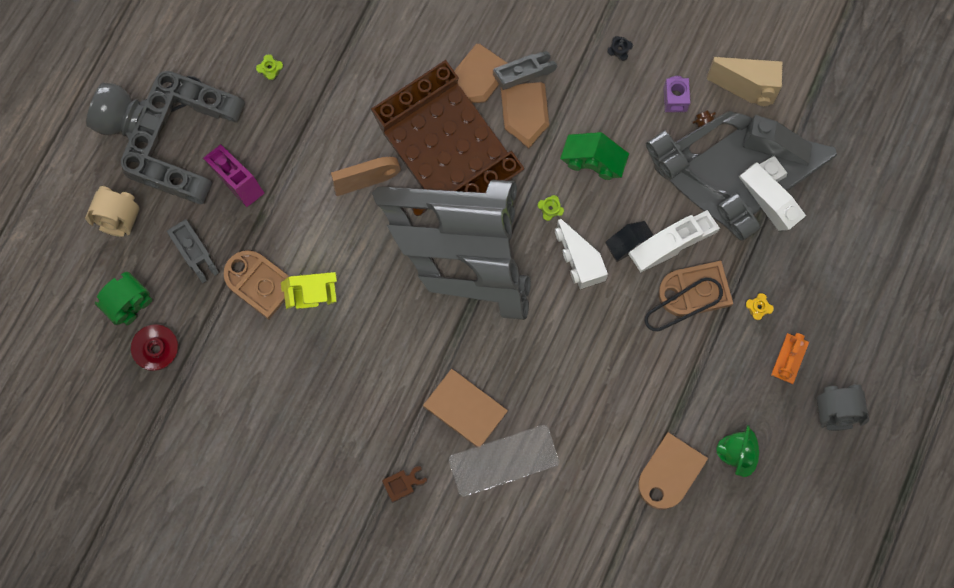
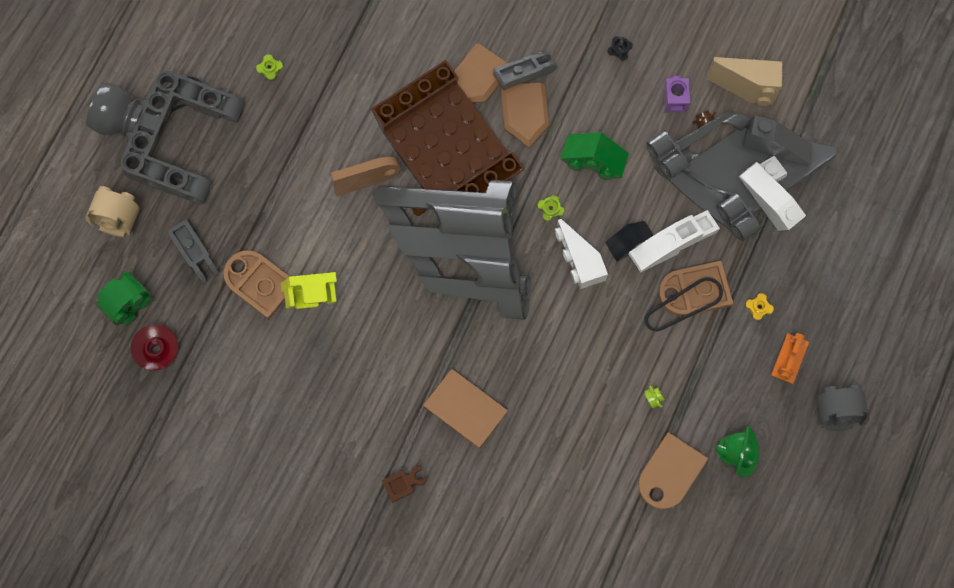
magenta slope [203,144,265,207] -> none
clear piece [449,425,559,496] -> none
none -> lime plate [644,385,664,408]

